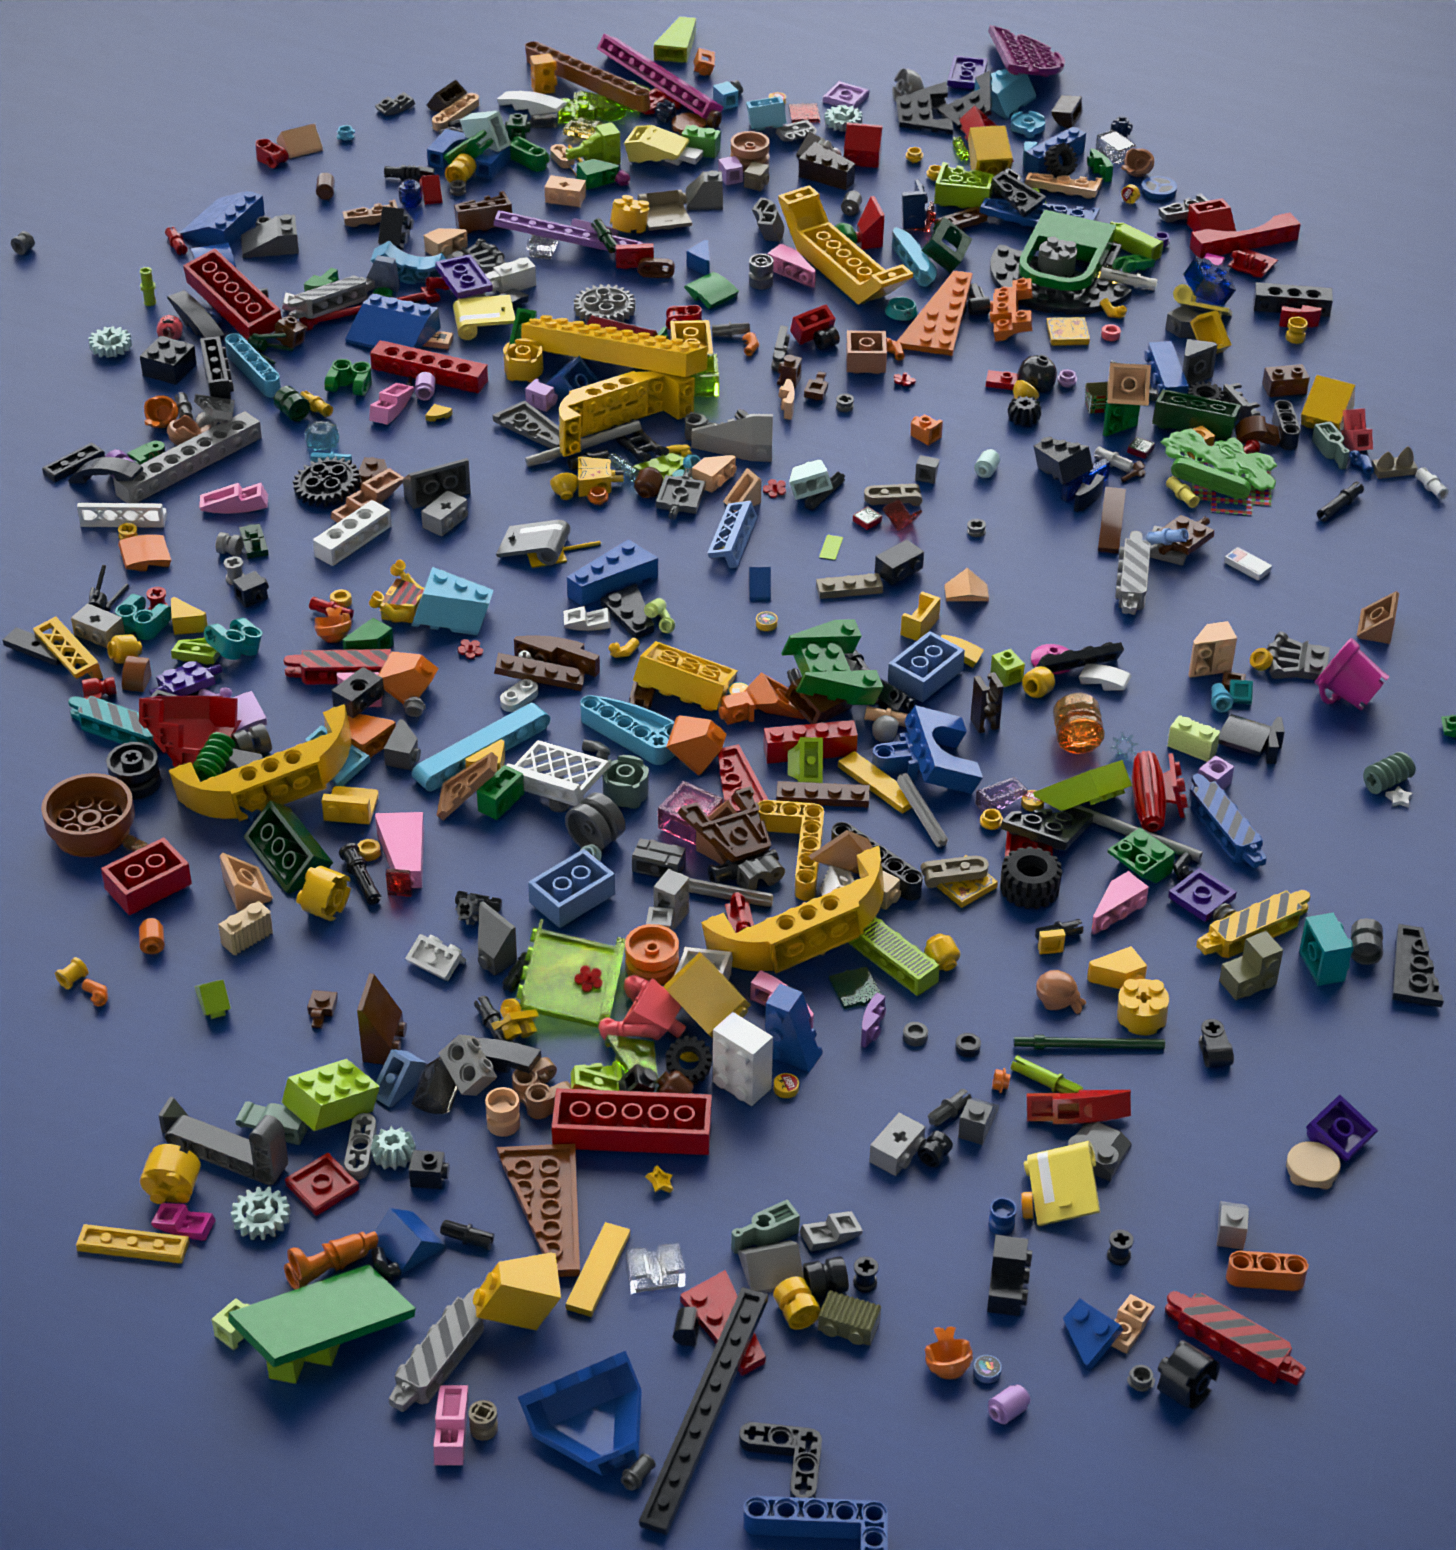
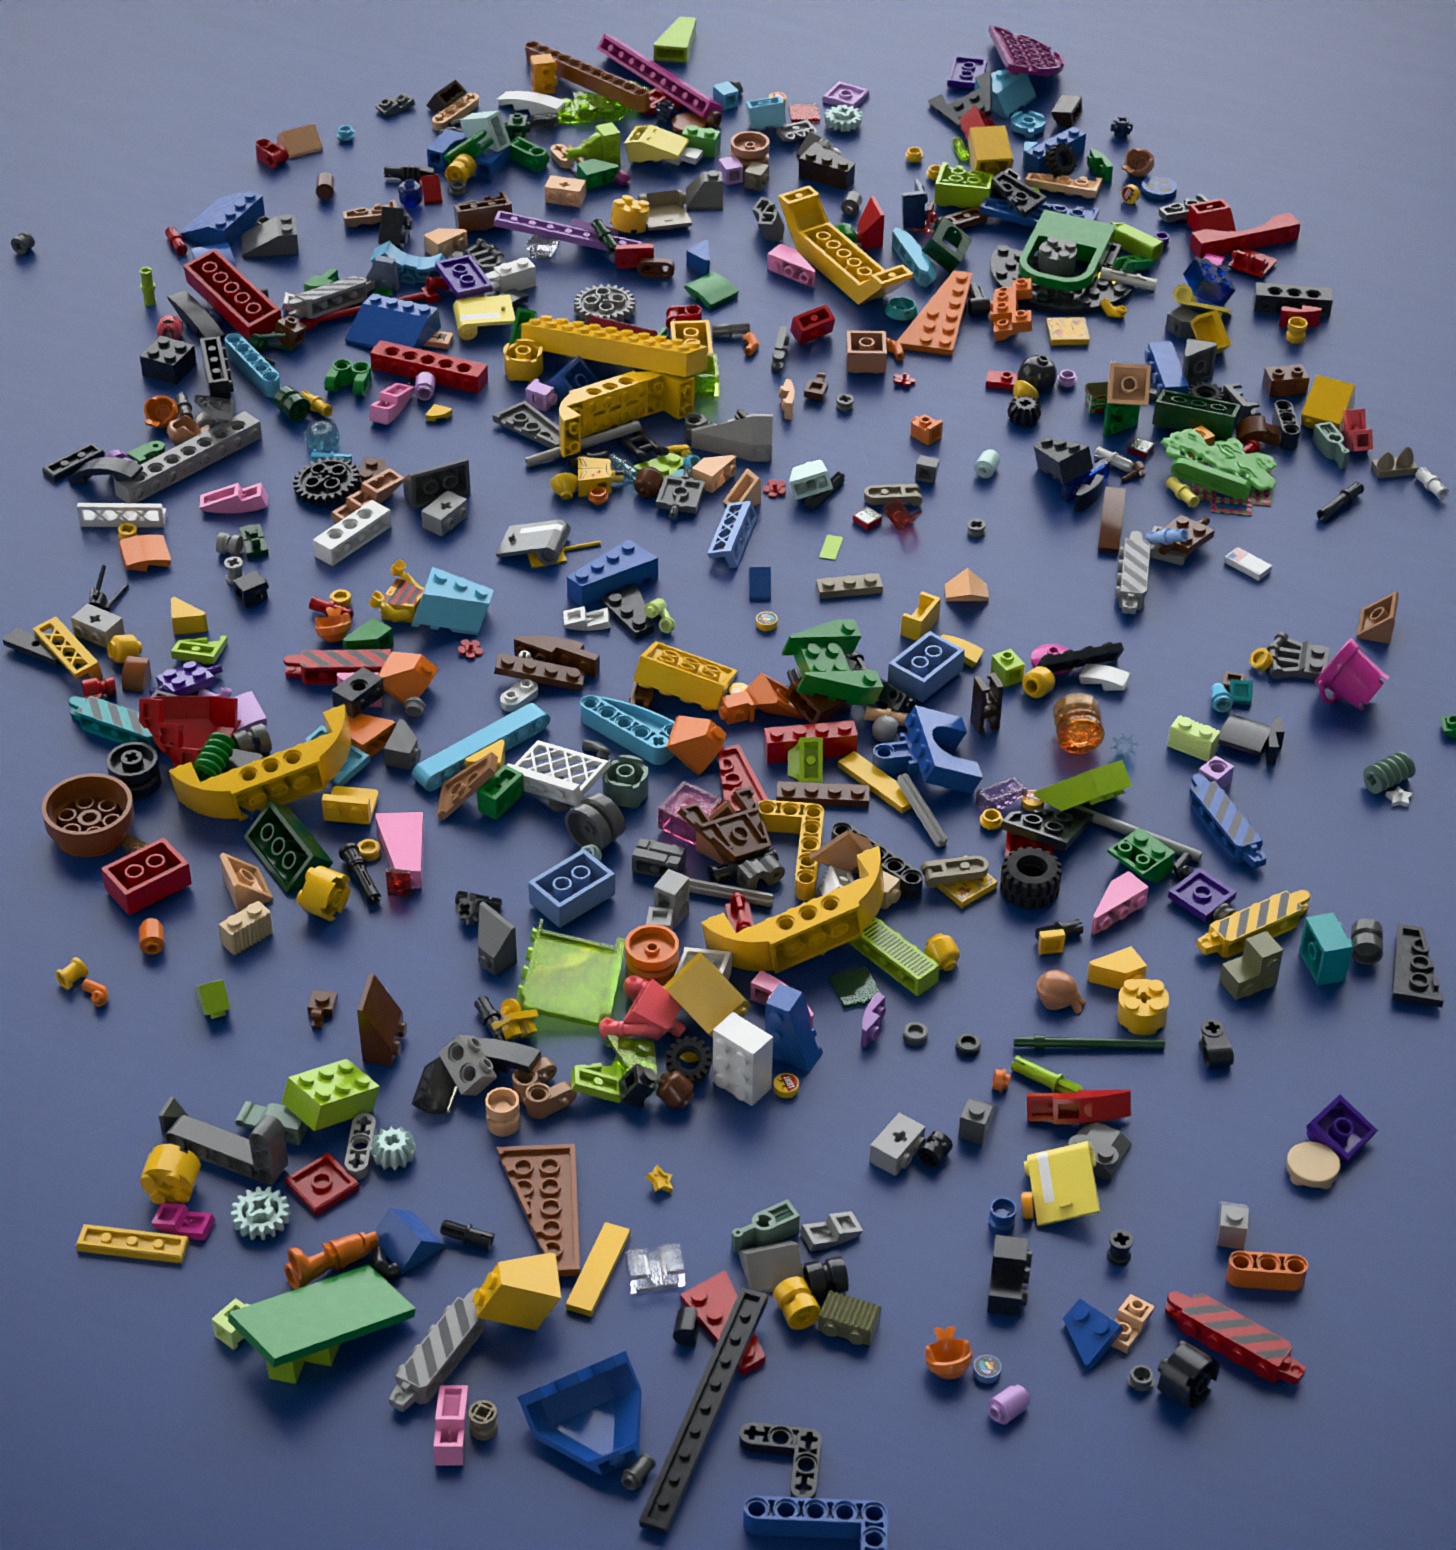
light aqua gear [88,326,132,358] -> none
teal piece [115,594,172,640] -> none
bush [146,587,168,610] -> none
teal piece [204,618,263,660] -> none
medium blue slope [376,1049,426,1107] -> none
white bracket [405,934,467,981] -> none
black brick [409,1150,450,1189] -> none
black axle [502,952,533,992] -> none
red brick [552,1088,712,1155] -> none
clear yellow plate [563,117,604,140] -> none
red plant [574,966,603,992] -> none
yellow arm [608,638,640,658] -> none
orange brick [693,48,715,76] -> none
flat silver wheel [749,254,773,289] -> none
reddish brown brick [777,355,802,388] -> none
black wheel [813,326,840,350] -> none
red slope [844,122,883,168] -> none
black bush [853,1256,878,1293] -> none
black brick [875,540,924,585] -> none
light grey cylinder [892,68,924,102] -> none
wing [896,82,953,135] -> none
dark grey axle [927,1089,972,1126] -> none
clear brick [1096,129,1136,165] -> none
coral tile [1101,324,1121,341] -> none
red plate [1131,751,1188,832] -> none
light nougat slope [1188,621,1237,678] -> none
blue arm [1349,450,1374,475] -> none

